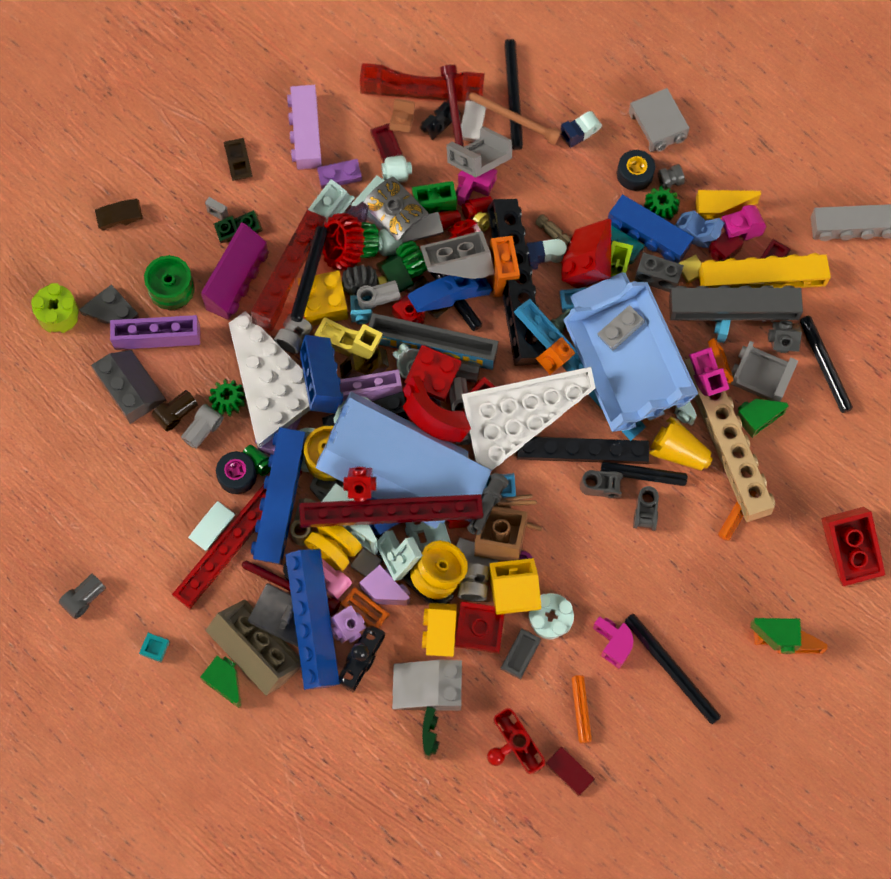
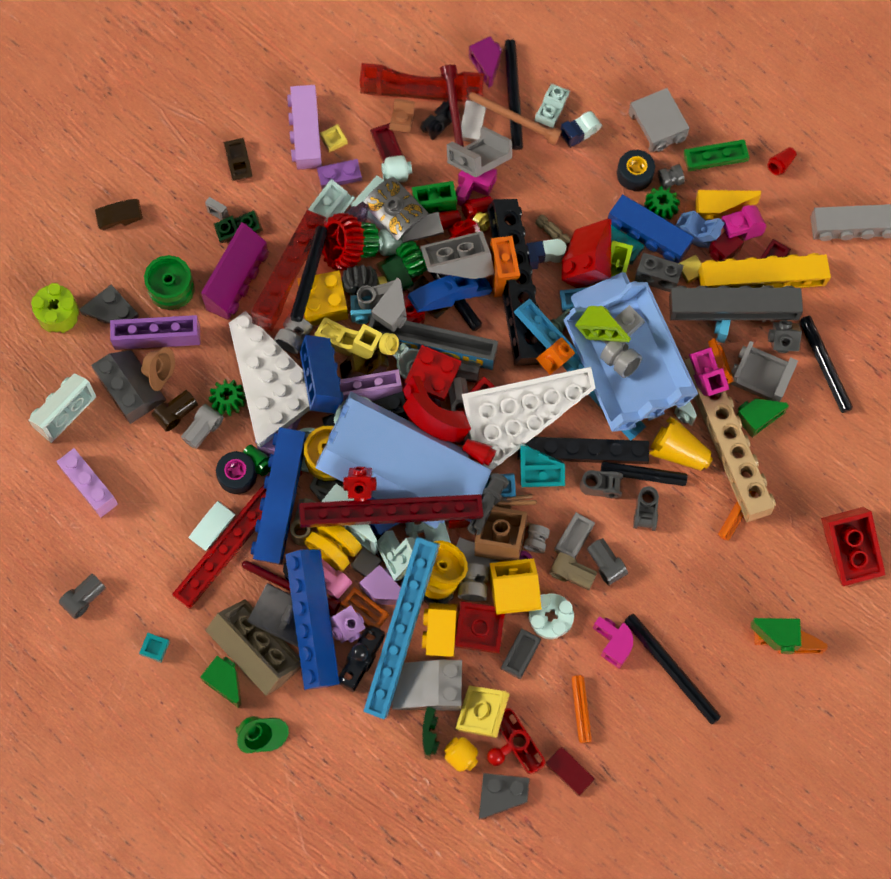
none -> light aqua slope [28,373,97,443]
none -> lavender brick [56,448,118,518]
none -> medium nougat piece [141,347,175,391]
none -> green piece [235,716,289,753]
none -> light yellow tile [320,124,348,152]
none -> dark azure plate [363,537,440,719]
none -> light grey slope [371,278,407,332]
none -> light yellow tile [379,333,399,355]
none -> yellow head [444,737,478,772]
none -> light yellow tile [456,686,509,738]
none -> red cone [462,439,497,466]
none -> magenta slope [469,36,502,88]
none -> dark grey wing [479,773,530,820]
none -> teal wing [520,444,565,487]
none -> light grey wheel [523,524,550,553]
none -> light aqua slope [534,84,570,128]
none -> dark tan piece [549,553,598,590]
none -> light grey tile [554,512,595,559]
none -> lime slope [575,306,631,342]
none -> dark grey piece [587,538,628,586]
none -> light grey wheel [600,341,642,378]
none -> green plate [683,139,750,171]
none -> red cone [767,147,797,175]

